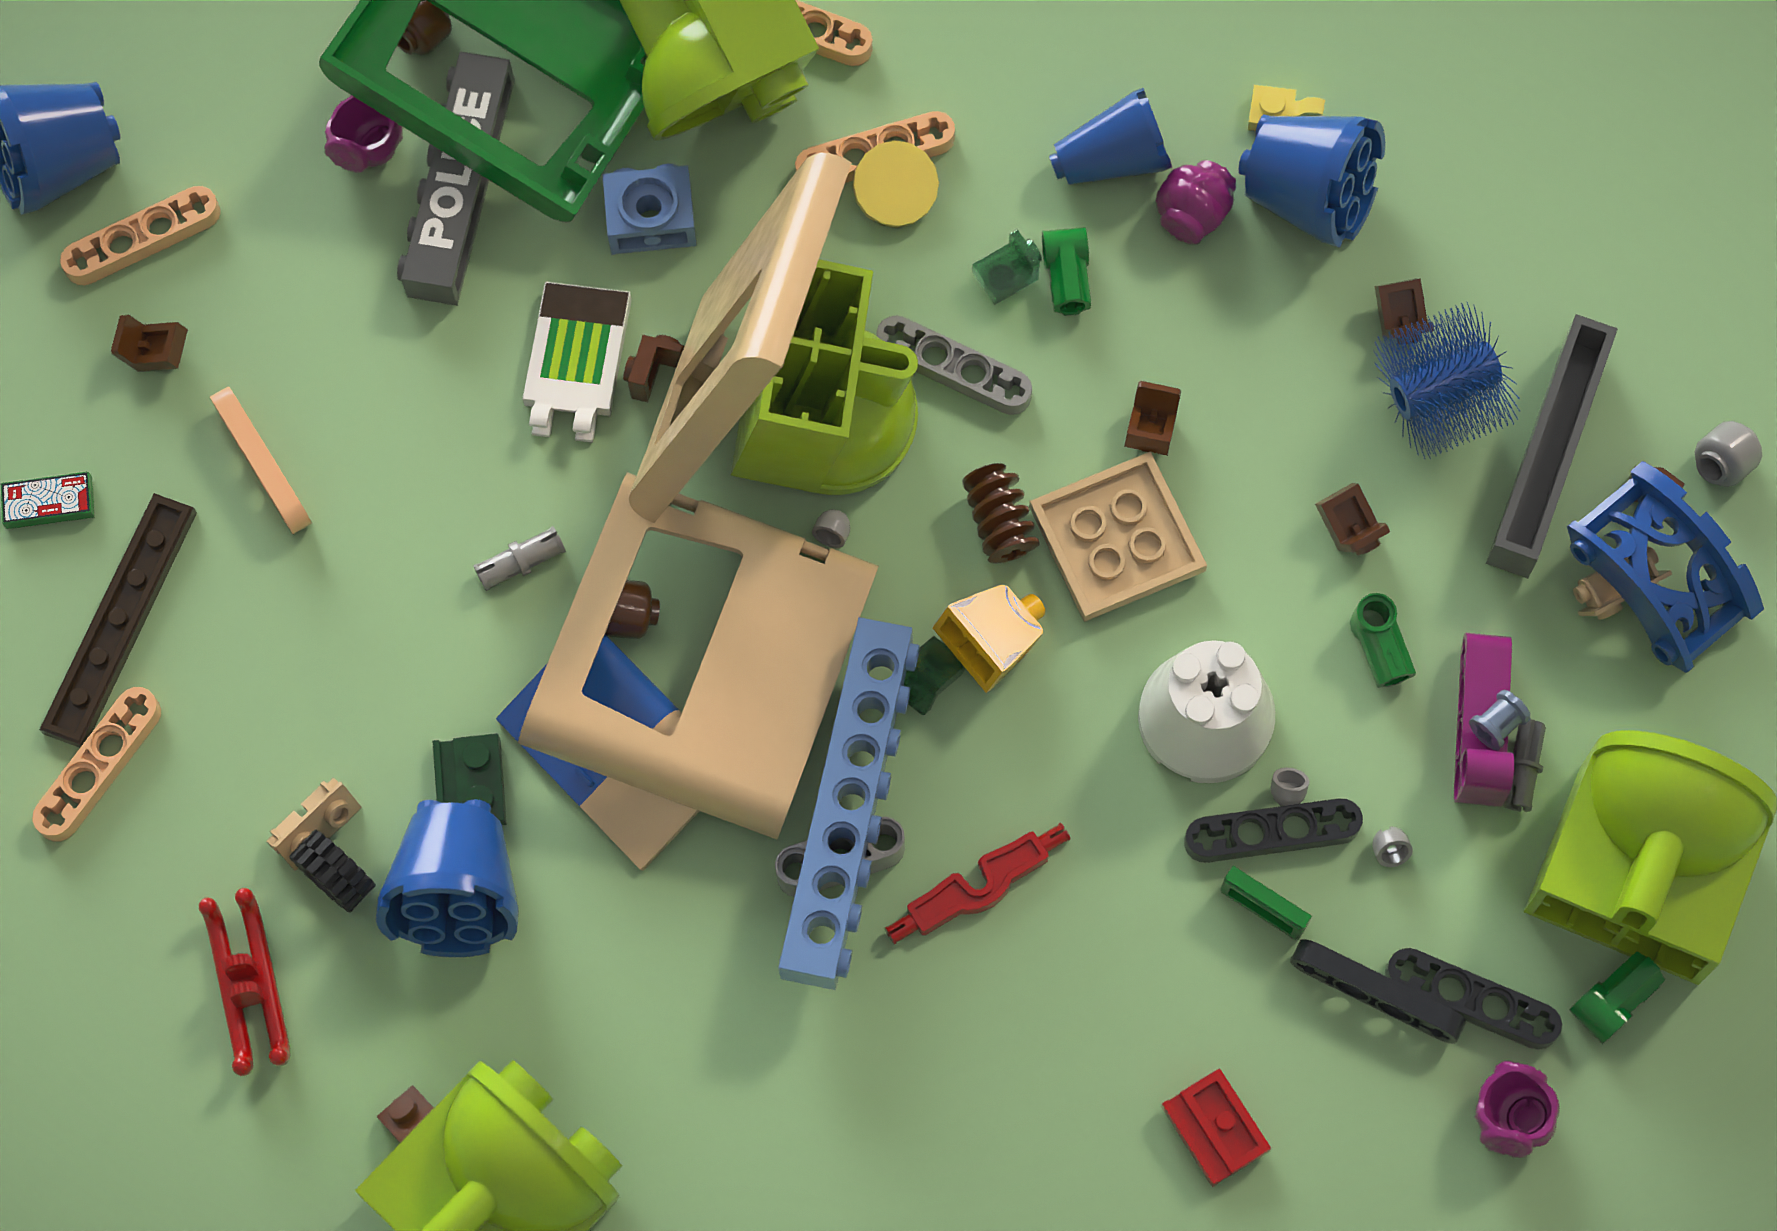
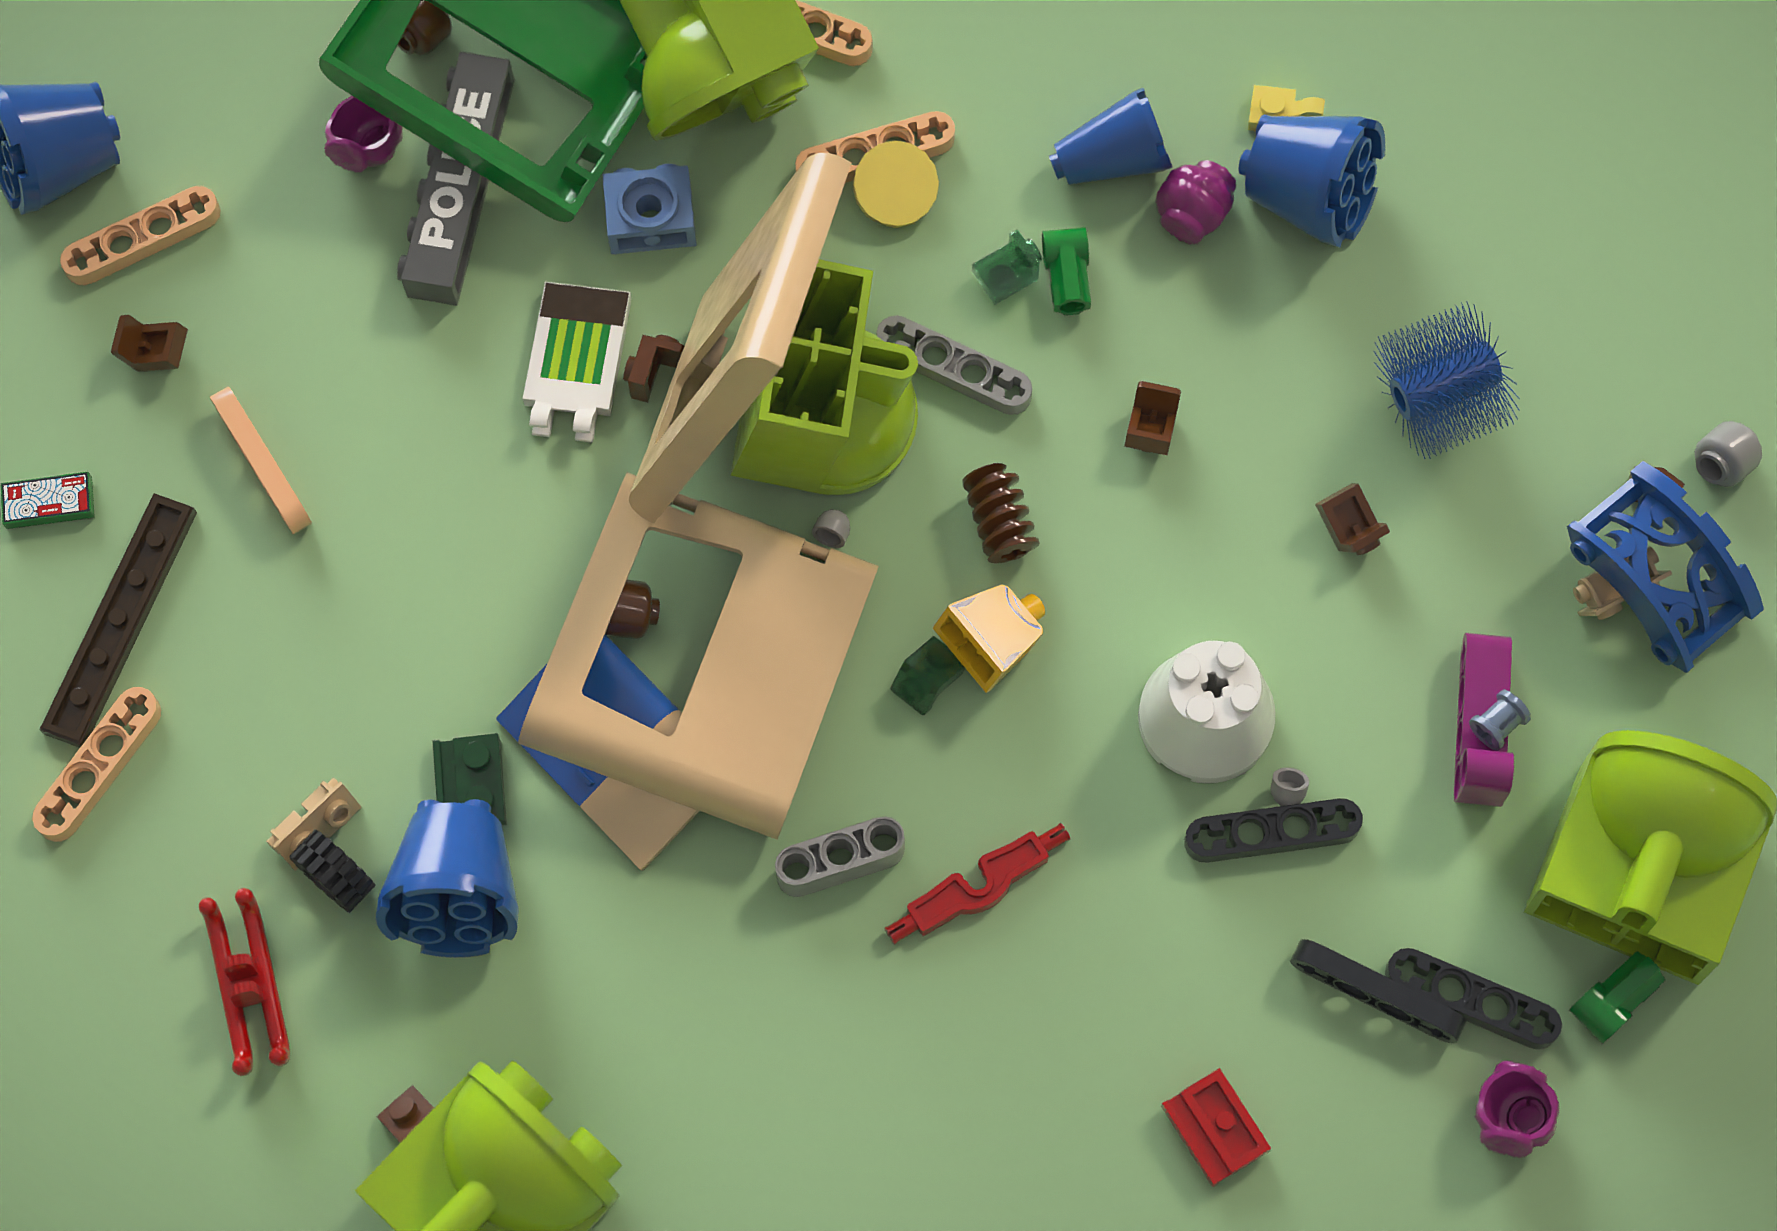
light grey pin [473,526,566,591] -> none
medium blue brick [778,617,920,990] -> none
tan plate [1029,451,1207,622] -> none
green tile [1220,866,1312,940] -> none
green piece [1350,593,1416,688] -> none
light grey hinge [1373,827,1413,867] -> none
reddish brown bracket [1374,278,1434,345] -> none
dark grey brick [1486,314,1618,579] -> none
dark grey axle [1502,719,1546,812] -> none

